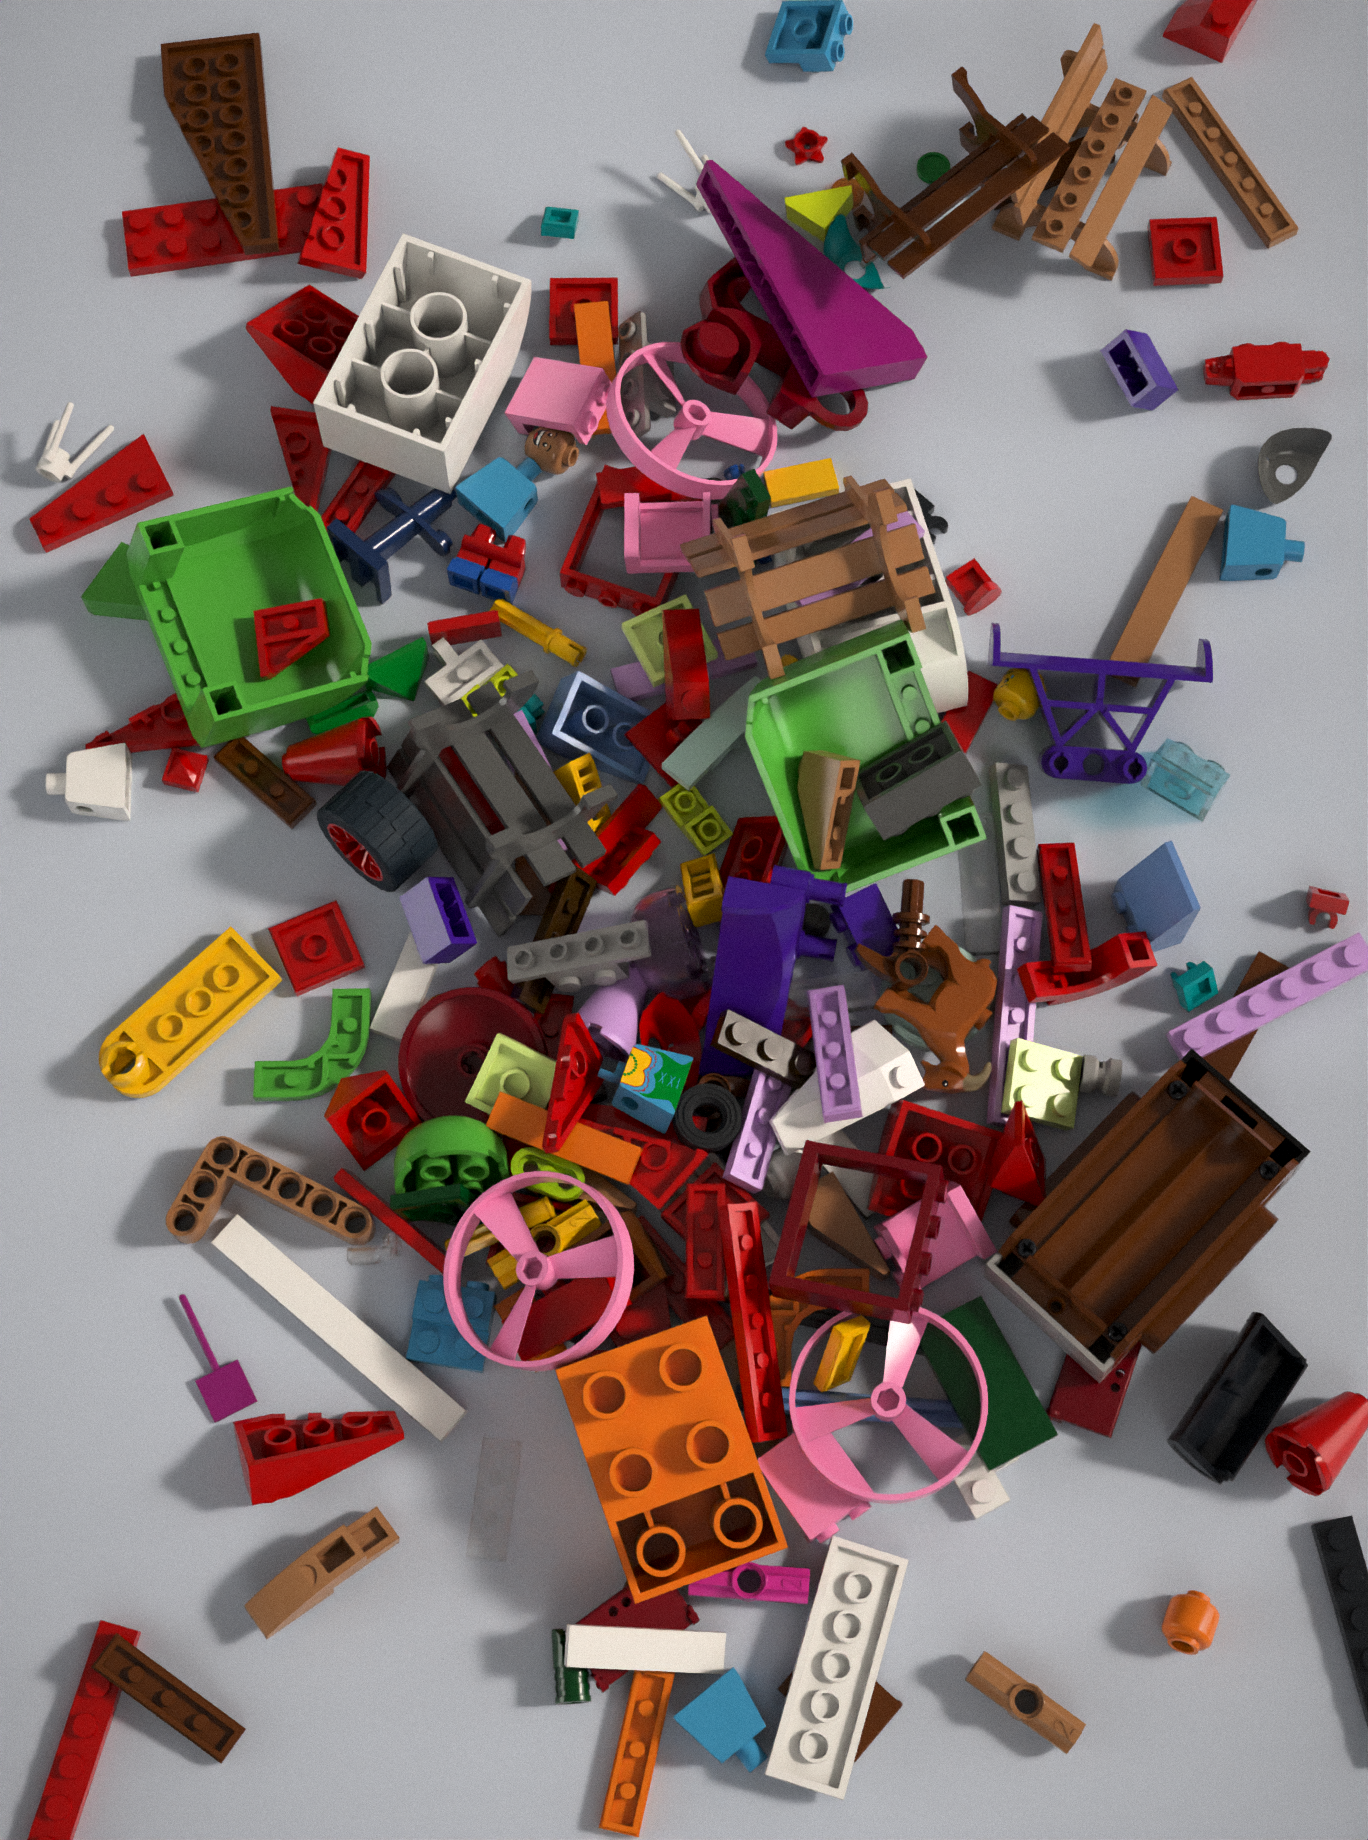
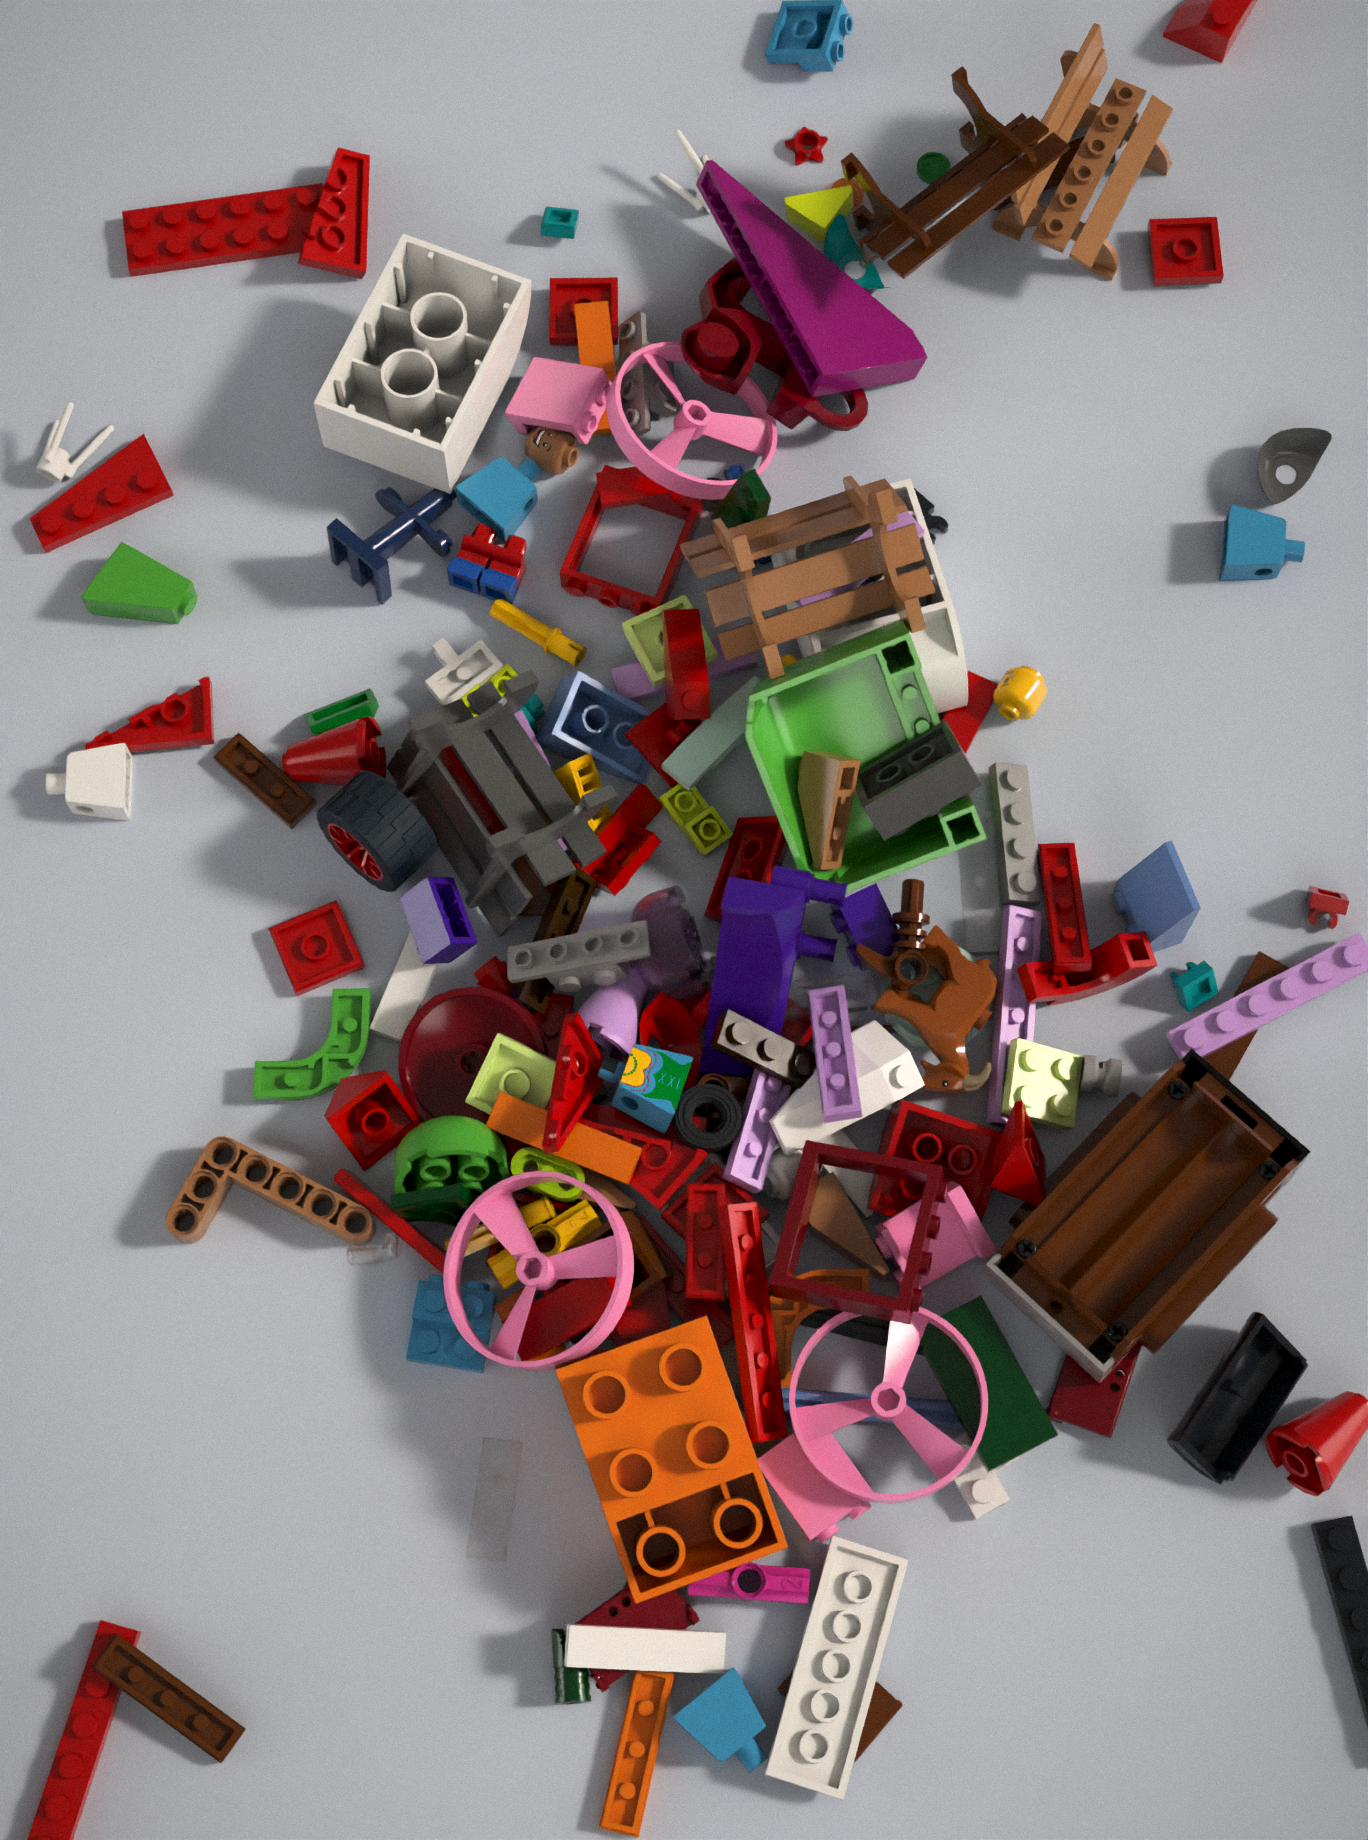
yellow plate [99,926,282,1098] -> none
bright green slope [126,486,372,748] -> none
reddish brown wing [161,33,280,255] -> none
red tile [162,747,209,793] -> none
magenta piece [179,1294,258,1423] -> none
white tile [211,1214,467,1442] -> none
red wedge [233,1411,404,1505] -> none
medium nougat slope [244,1506,400,1640] -> none
red slope [245,284,359,405] -> none
red wing [253,598,330,680] -> none
red wing [270,406,332,512] -> none
red tile [321,460,396,533] -> none
green slope [364,637,429,701] -> none
red tile [427,610,502,649] -> none
bright pink panel [624,492,719,574] -> none
yellow slope [680,853,724,927] -> none
yellow tile [763,458,839,508] -> none
clear smoke piece [802,903,831,937] -> none
yellow tile [813,1315,871,1392] -> none
red tile [945,558,1002,616] -> none
medium nougat piece [965,1651,1086,1754] -> none
dark purple piece [987,623,1213,784] -> none
dark purple brick [1100,329,1179,411] -> none
medium nougat tile [1109,496,1223,688] -> none
clear light blue slope [1140,738,1231,822] -> none
orange head [1161,1590,1220,1655] -> none
medium nougat tile [1162,77,1299,249] -> none
red hinge [1203,342,1330,400] -> none

